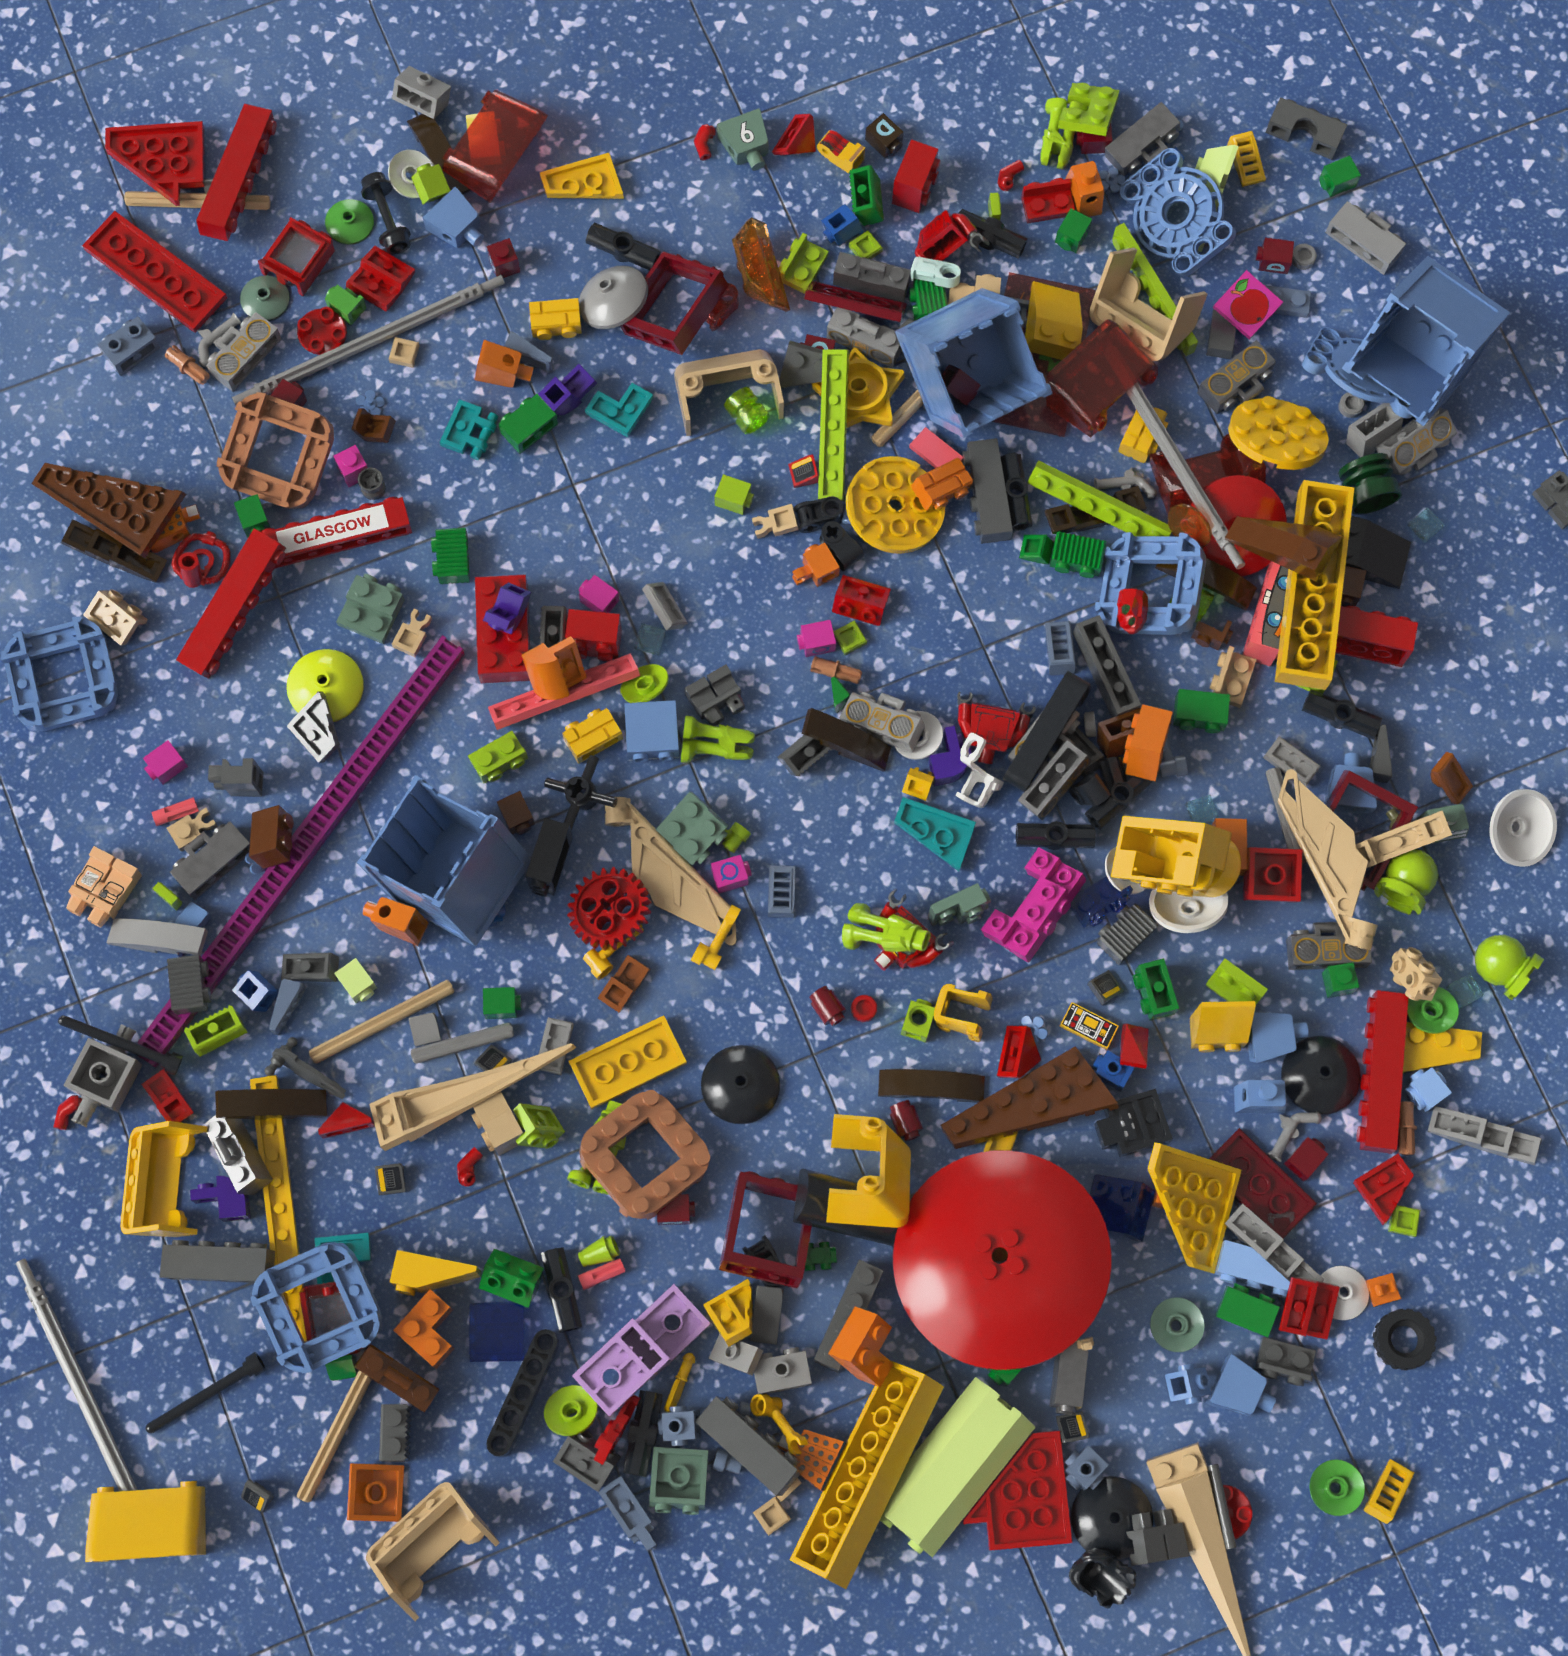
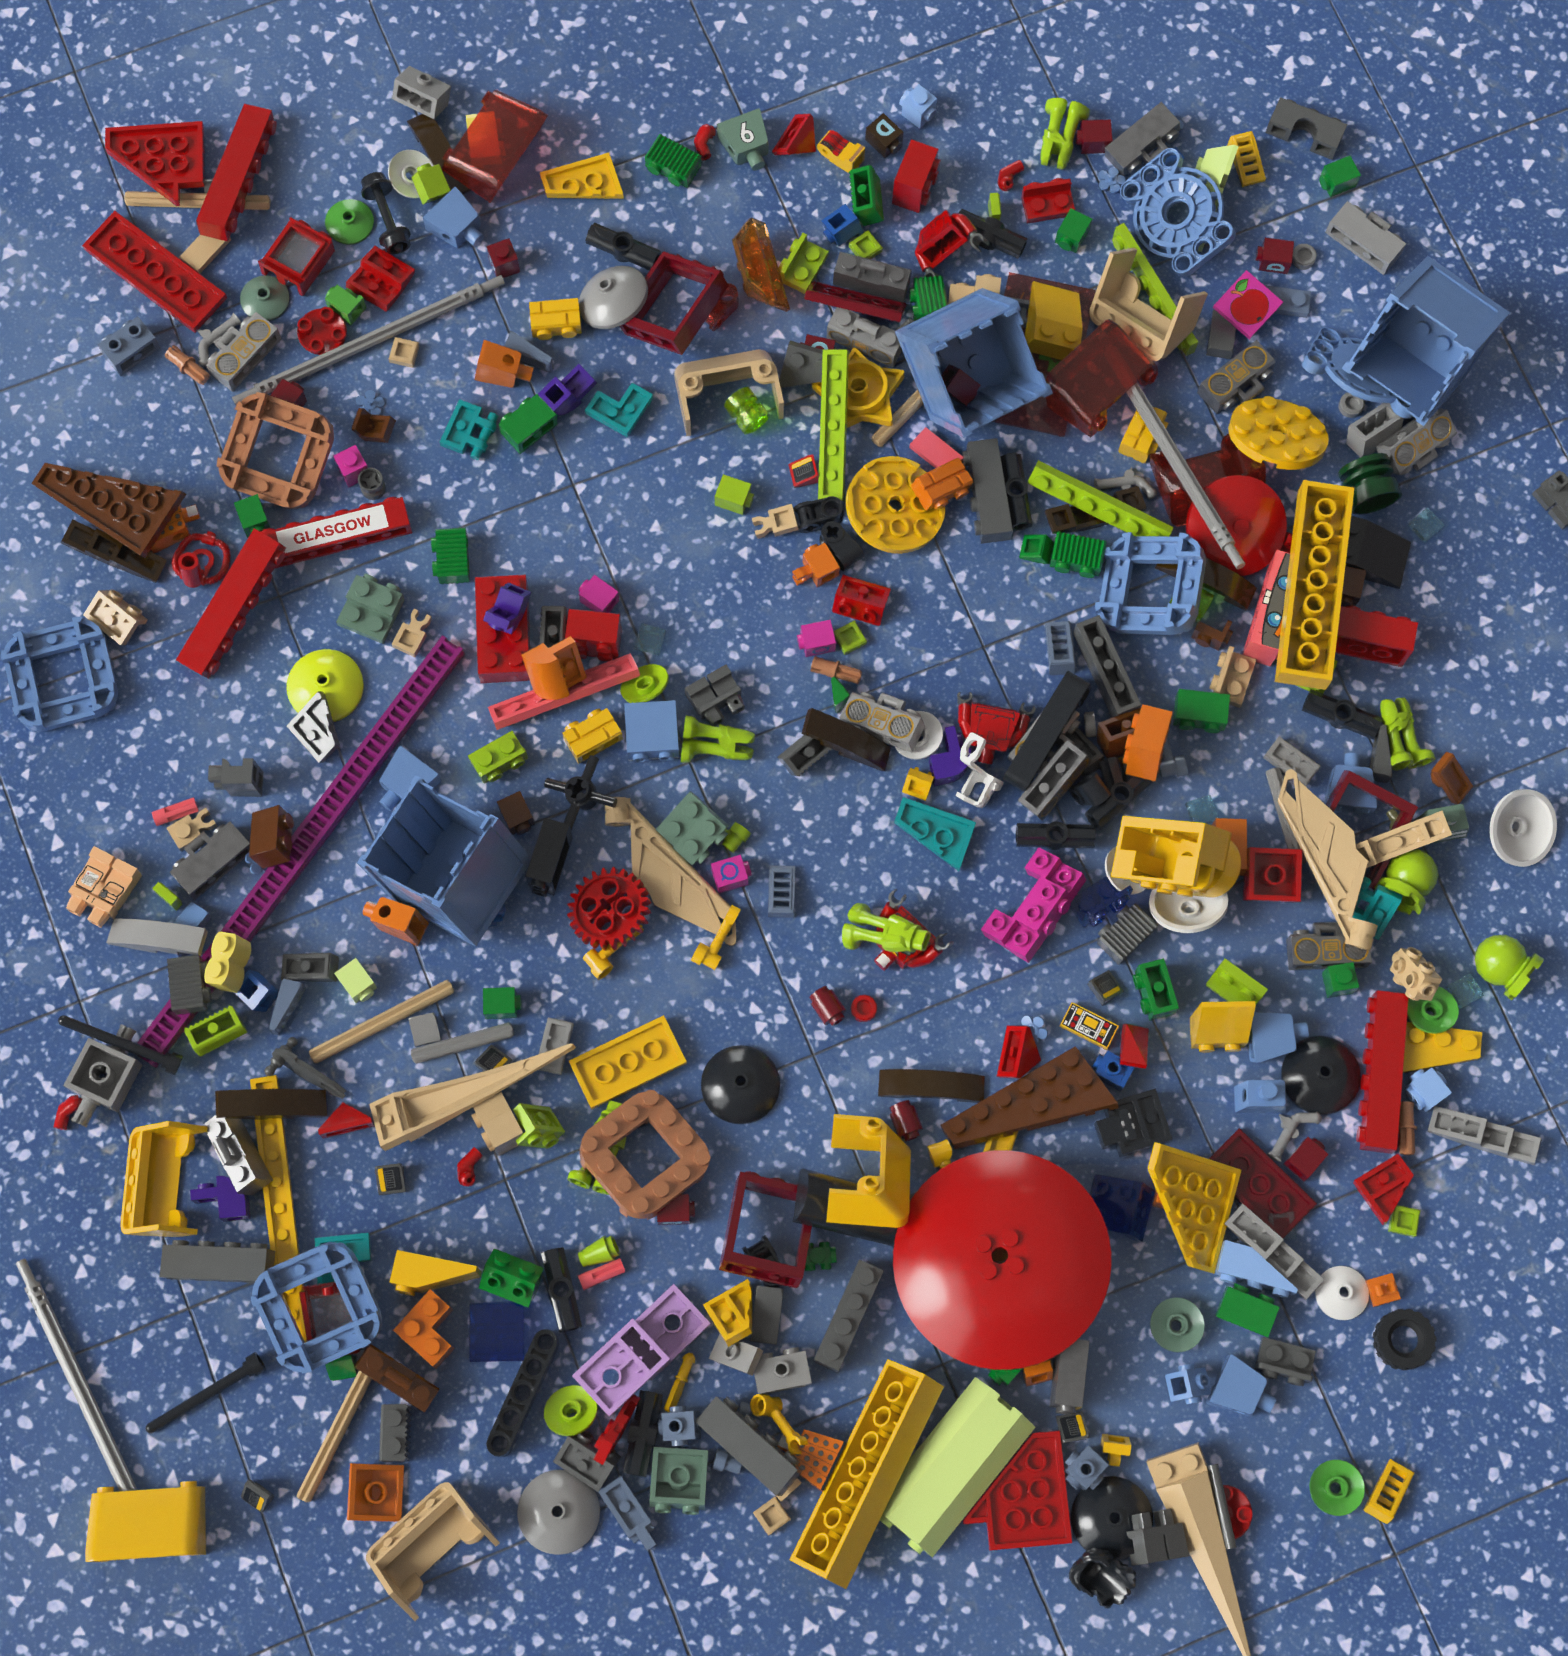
red slope [141,1069,194,1122] -> none
dark pink brick [143,740,188,785] -> none
dark orange slope [598,955,651,1013] -> none
light grey plate [642,582,688,631] -> none
orange brick [828,1307,893,1388] -> none
lime brick [900,999,935,1042] -> none
light aqua piece [910,257,961,288] -> none
sand green plate [928,883,991,926] -> none
yellow piece [934,984,993,1042] -> none
lime plate [1058,83,1120,136] -> none
orange torso [1065,161,1104,217] -> none
tan piece [1077,1337,1094,1351] -> none
red rock [1117,589,1148,634] -> none
clear orange dish [1167,504,1212,548] -> none
reddish brown wedge [1225,516,1342,582] -> none
red slope [1279,1277,1340,1340] -> none
none -> tan tile [179,235,231,274]
none -> light yellow brick [204,932,251,993]
none -> medium blue torso [379,745,441,811]
none -> light grey dish [517,1470,600,1555]
none -> green brick [645,134,702,188]
none -> light blue brick [899,84,937,129]
none -> yellow leg [927,1139,952,1169]
none -> orange tile [1023,1360,1053,1387]
none -> yellow tile [1101,1434,1132,1467]
none -> teal plate [1353,877,1403,940]
none -> lime piece [1380,697,1436,771]

